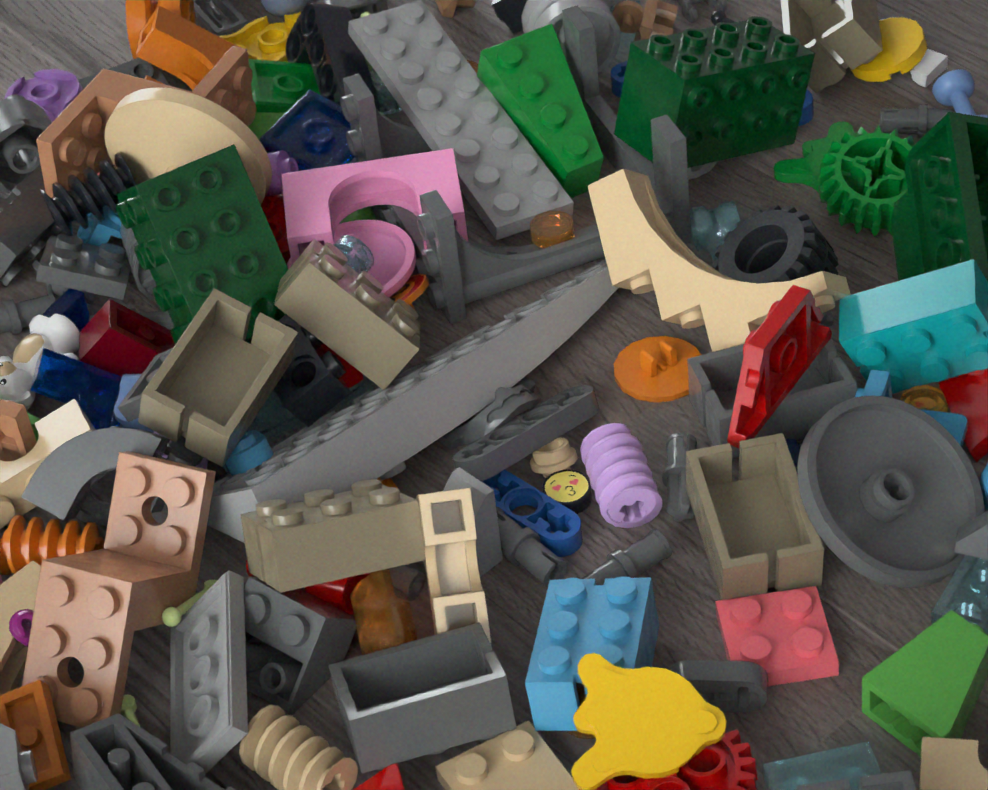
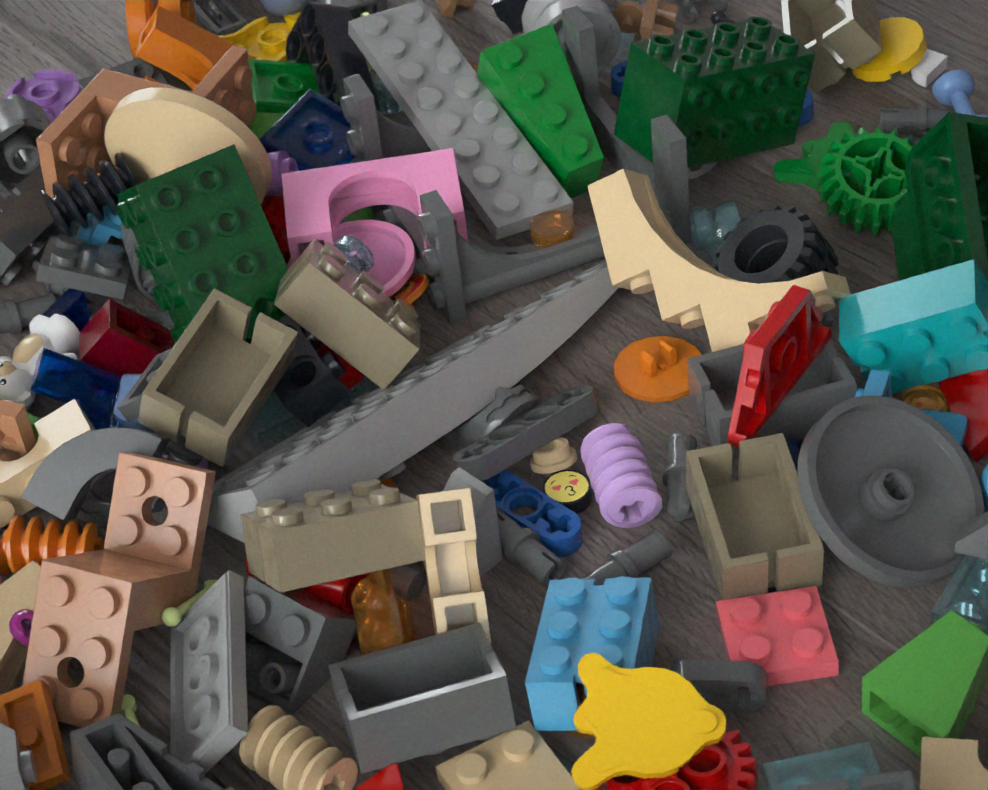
dark azure plate [223,430,274,475] -> none

